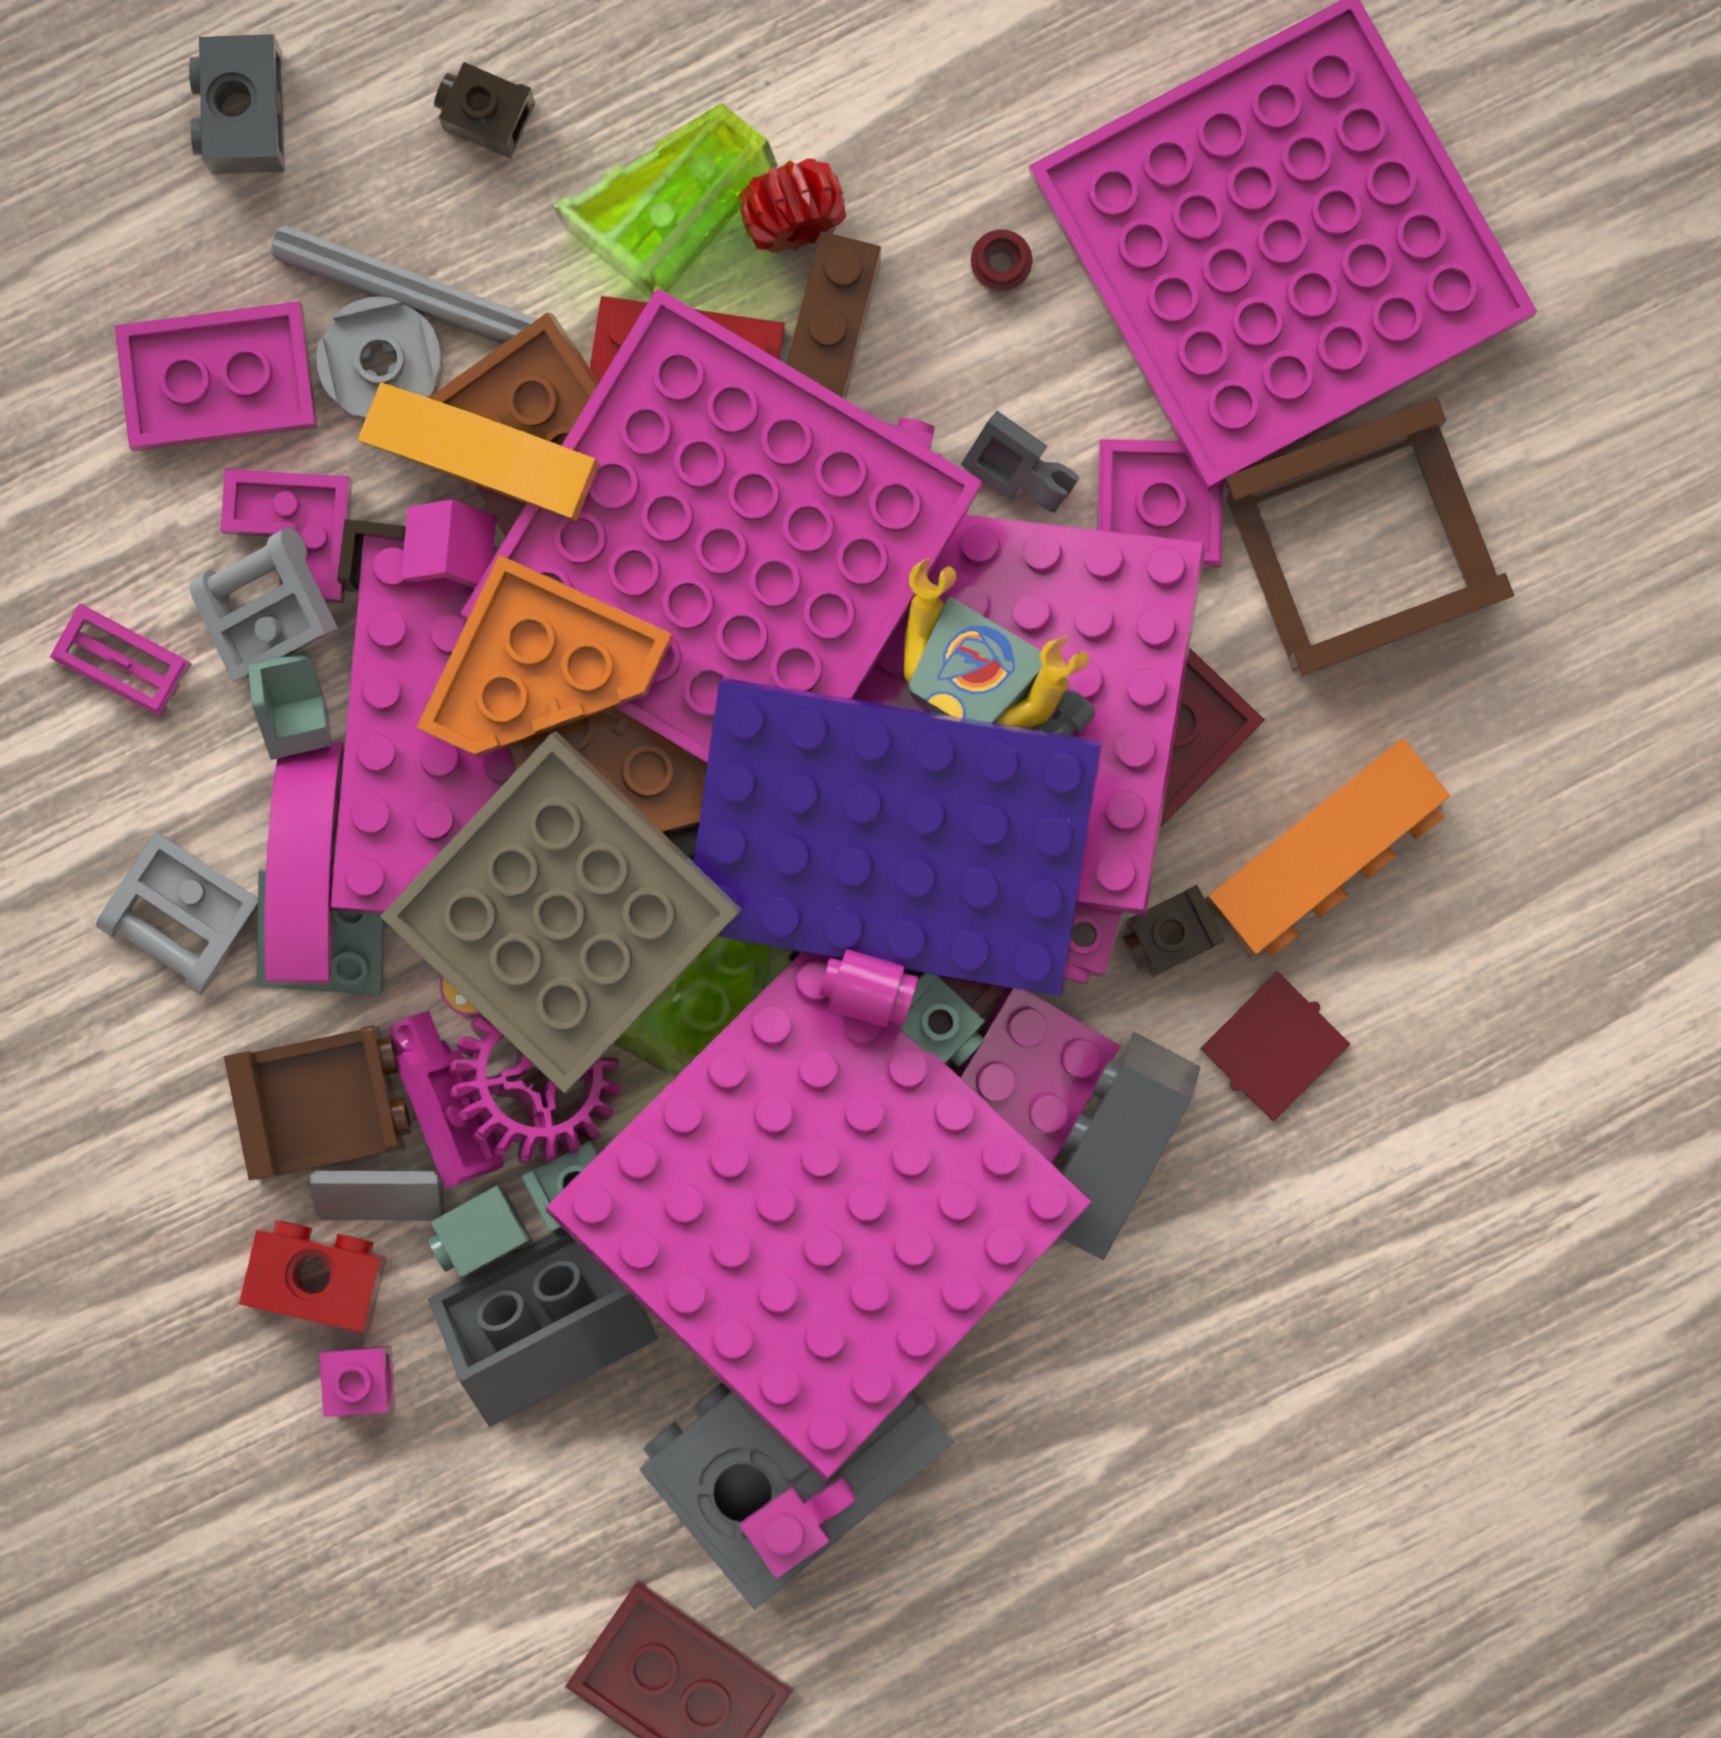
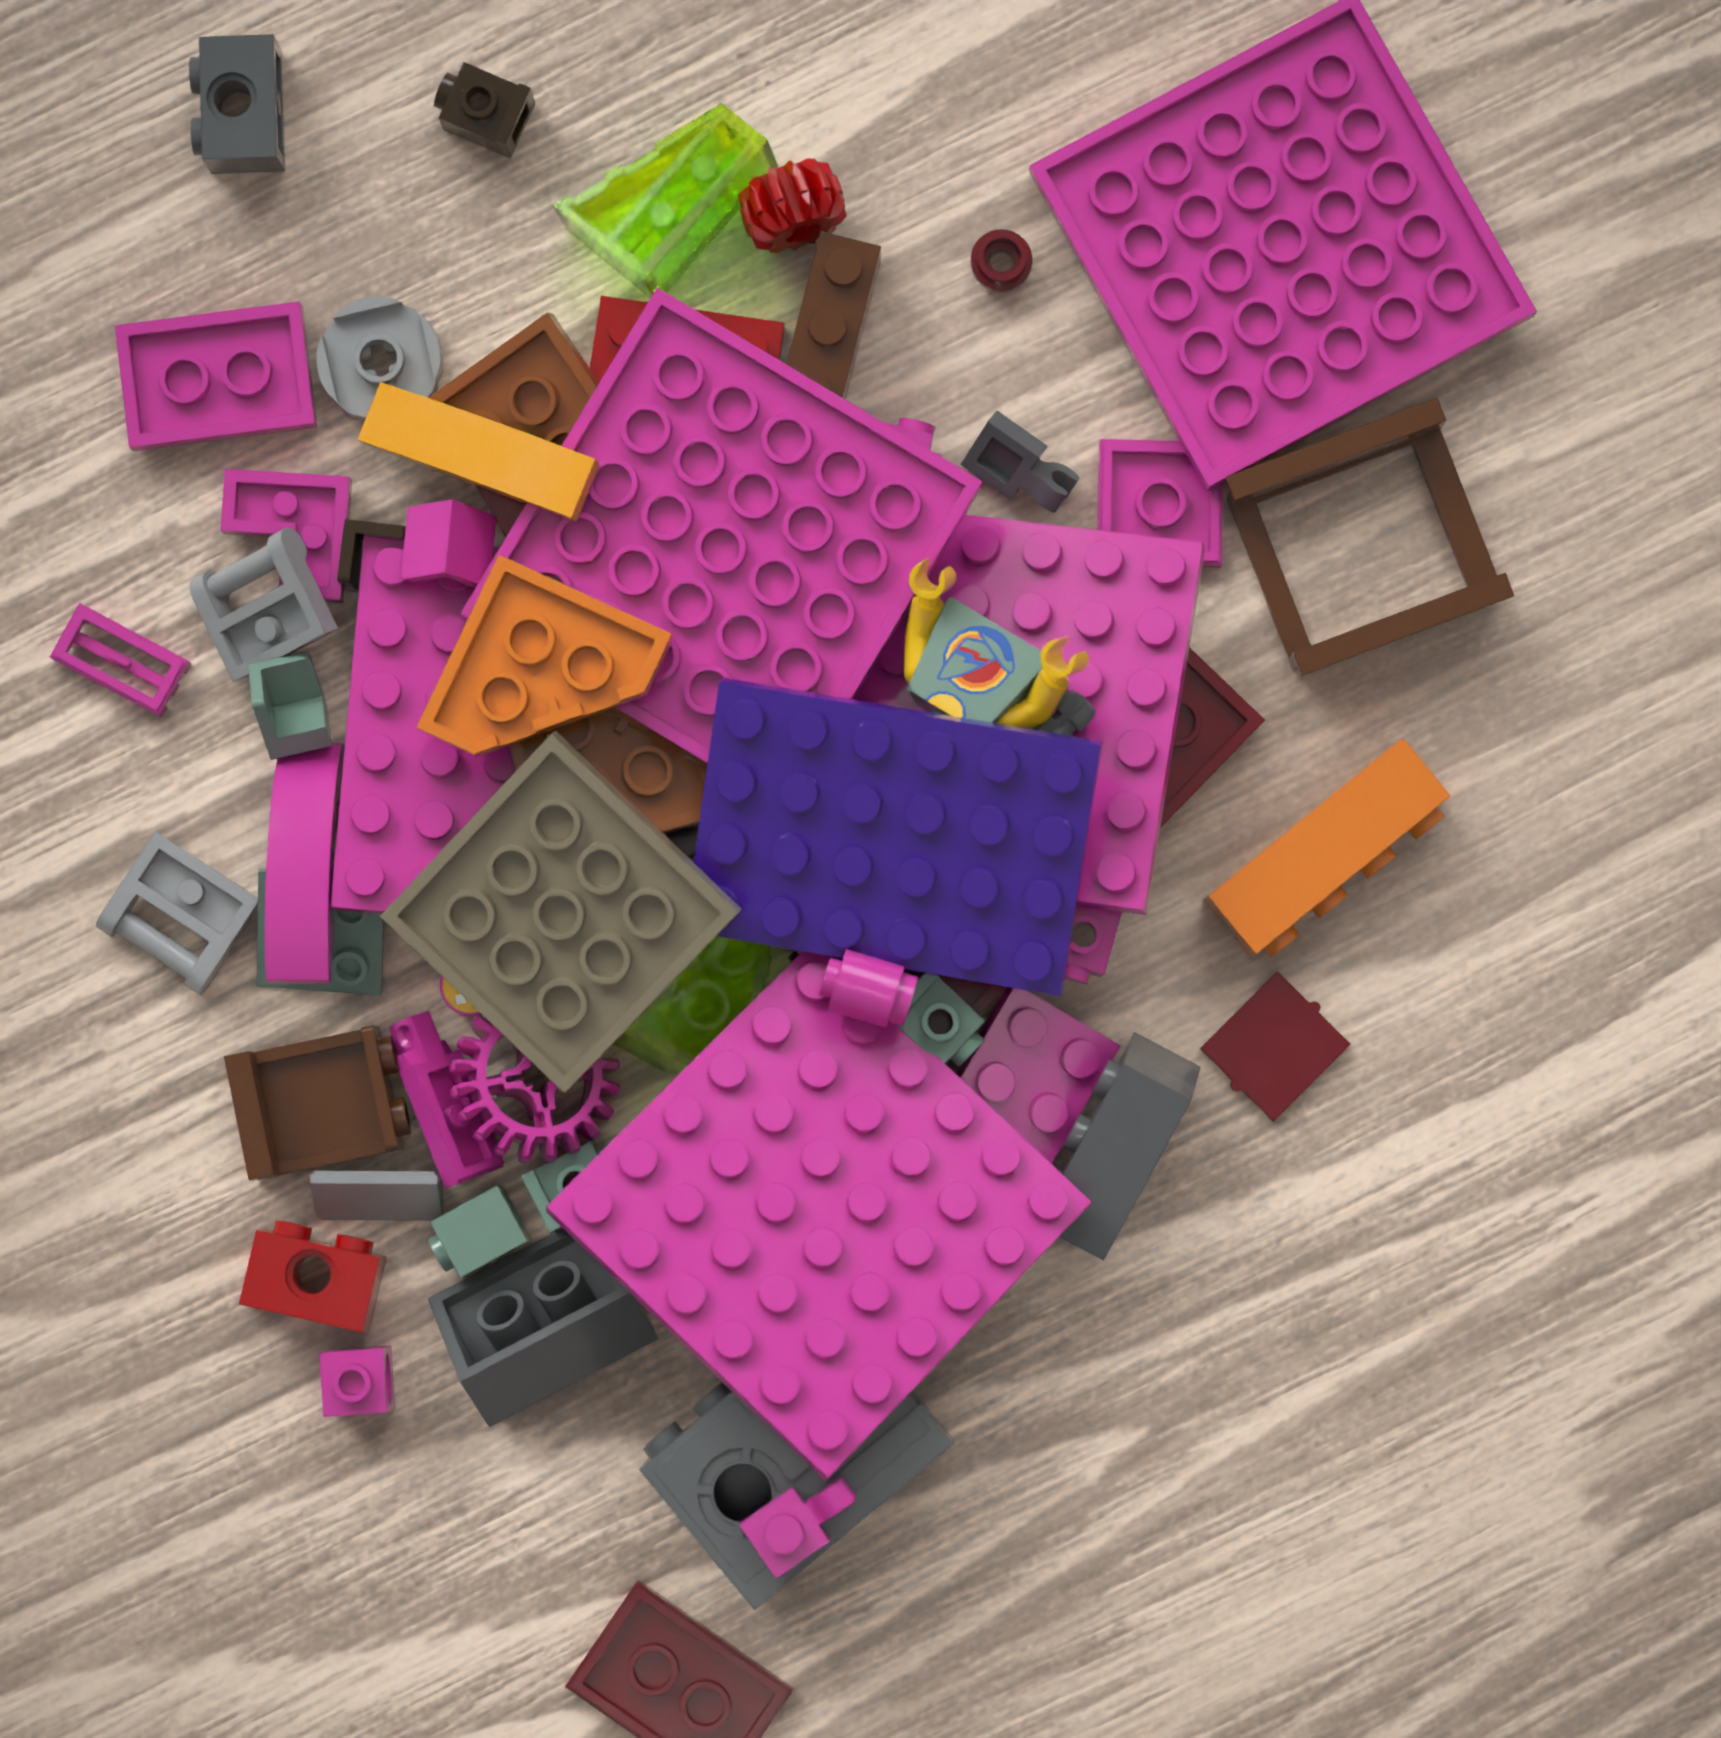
light grey axle [271,225,537,344] -> none
dark brown brick [1122,885,1225,977] -> none

